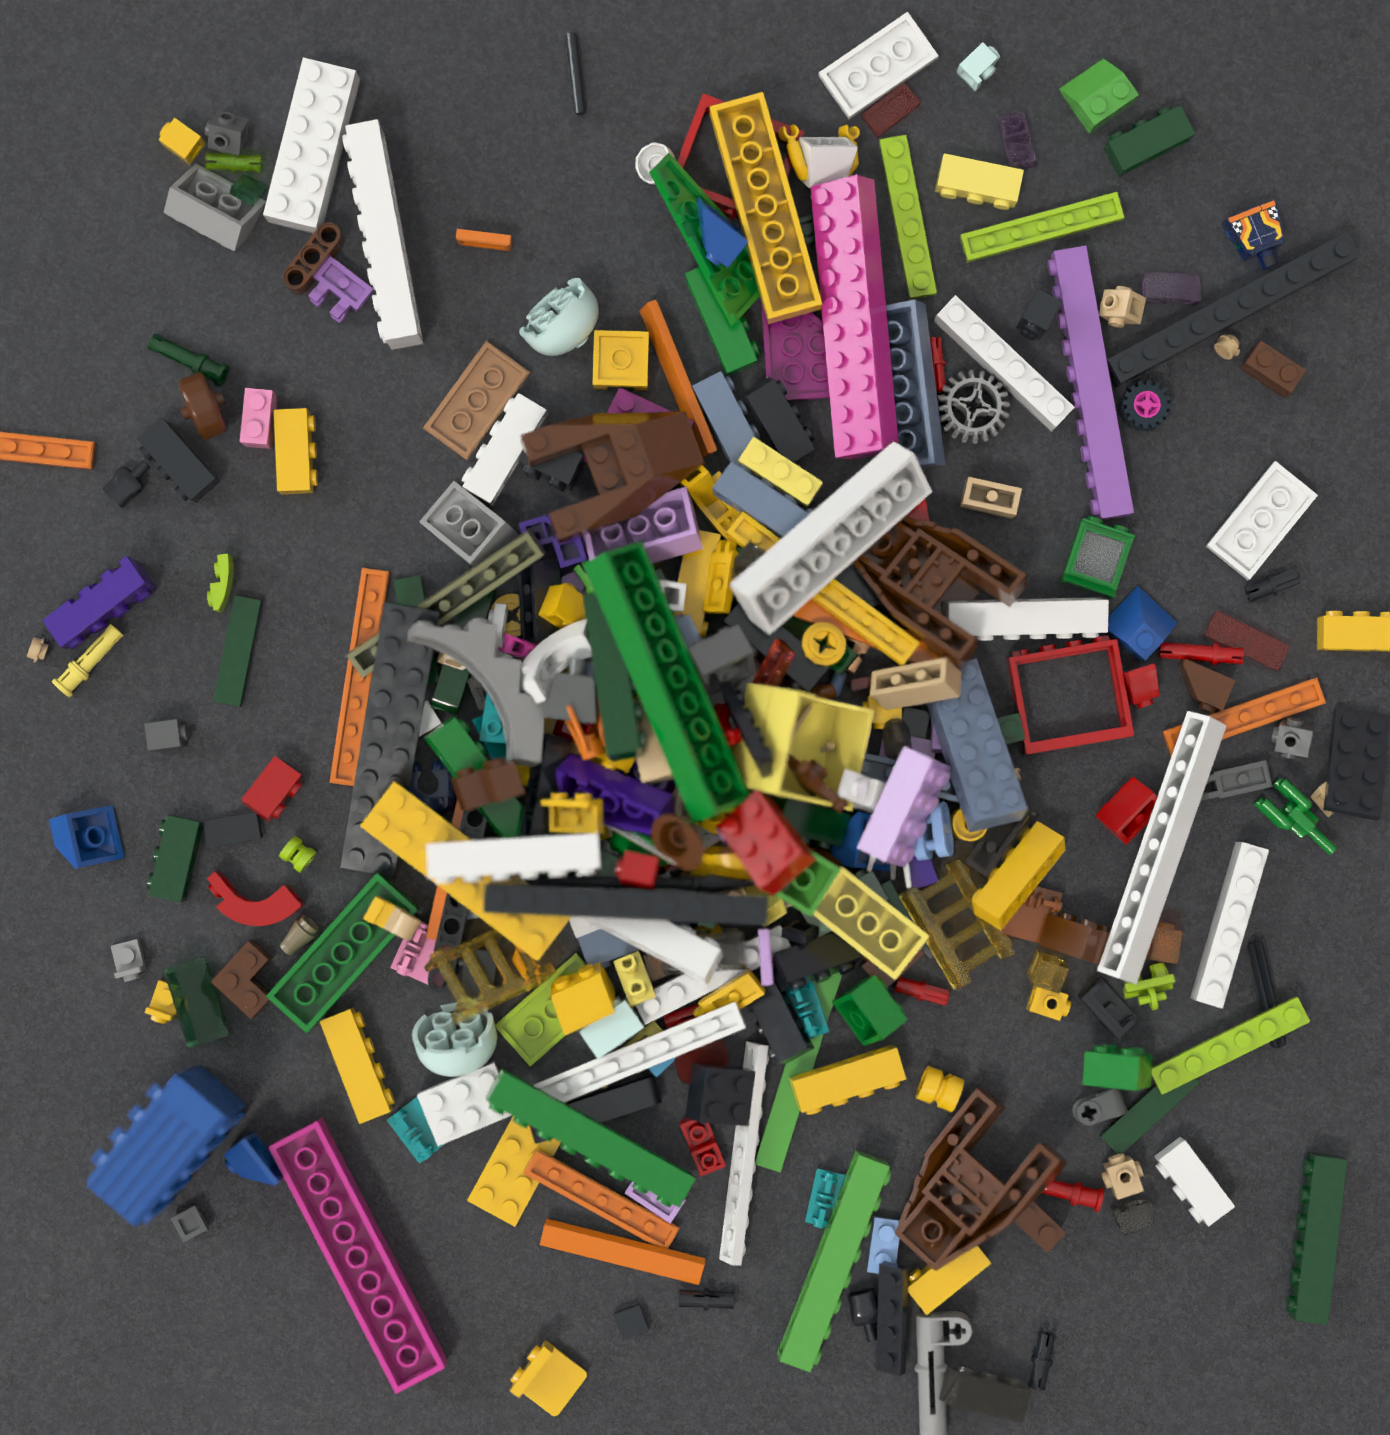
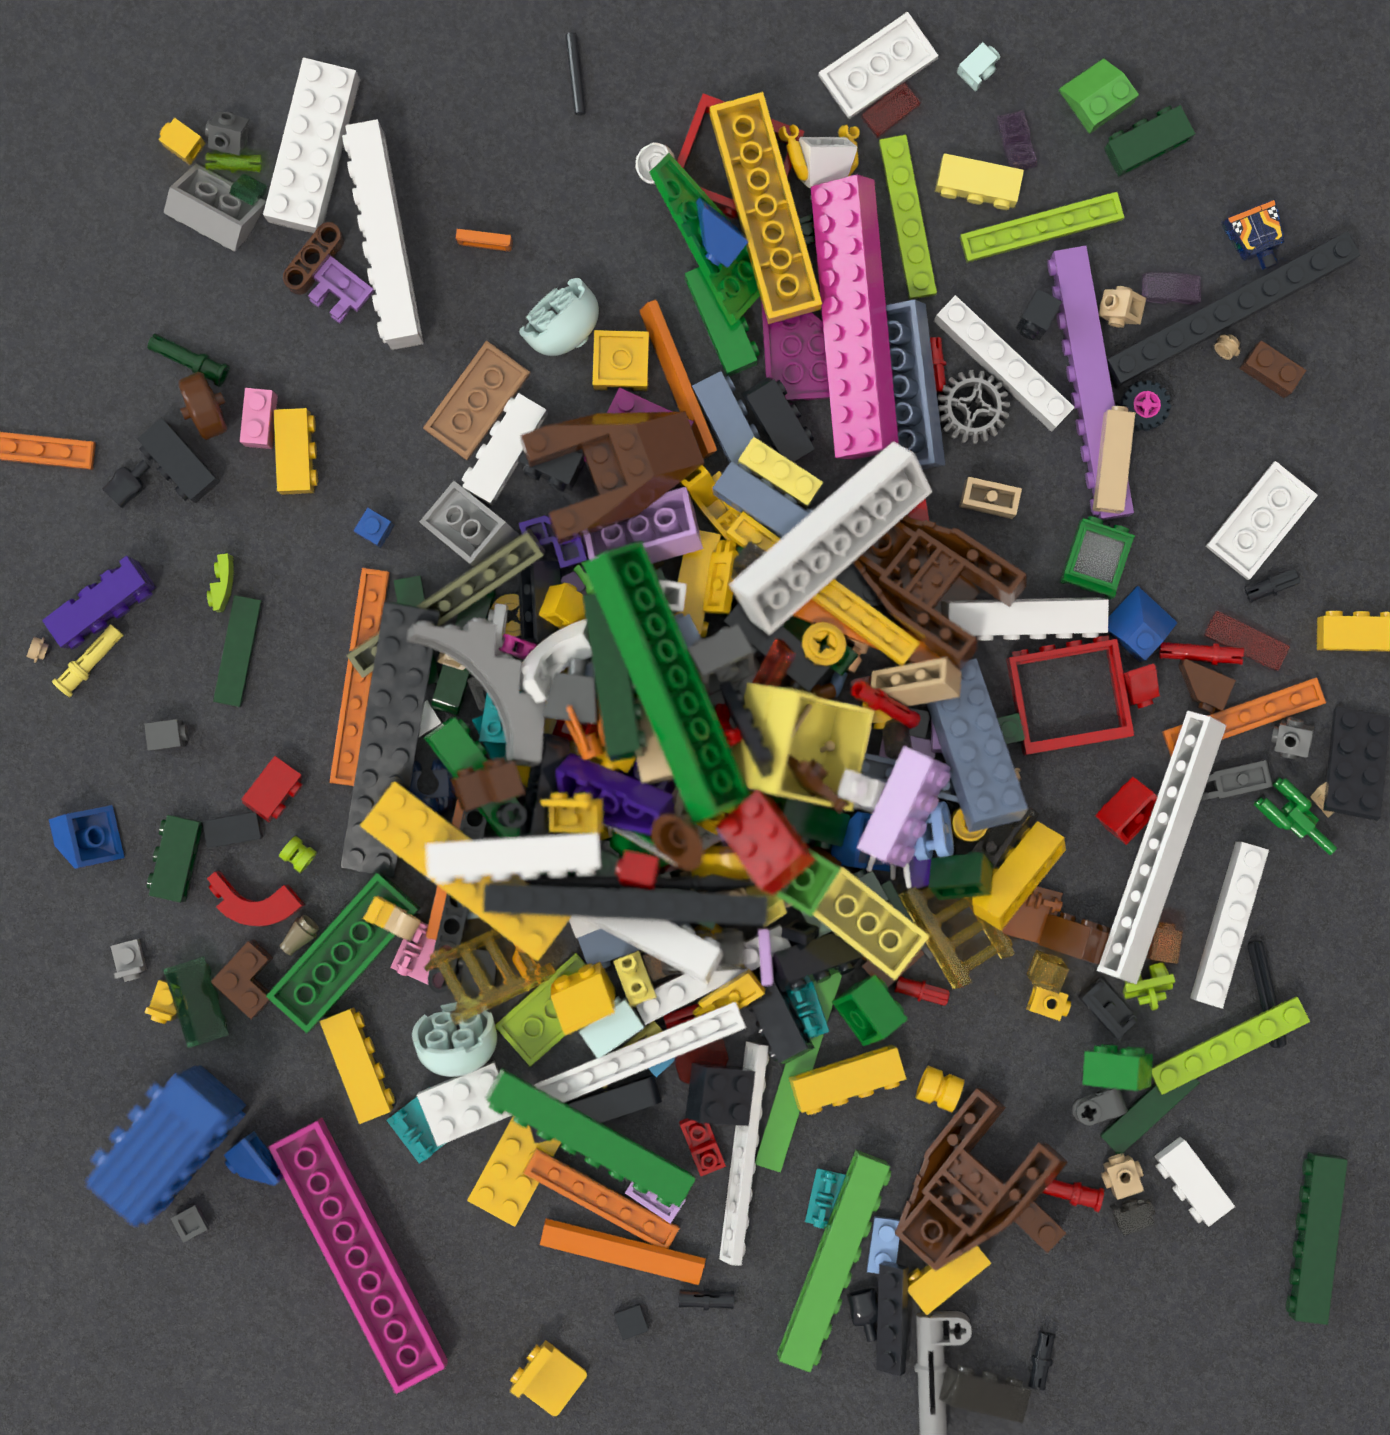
none -> blue brick [354,508,395,548]
none -> black bush [496,802,527,828]
none -> red pin [852,680,921,729]
none -> dark green brick [929,852,993,900]
none -> tan brick [1093,406,1135,514]

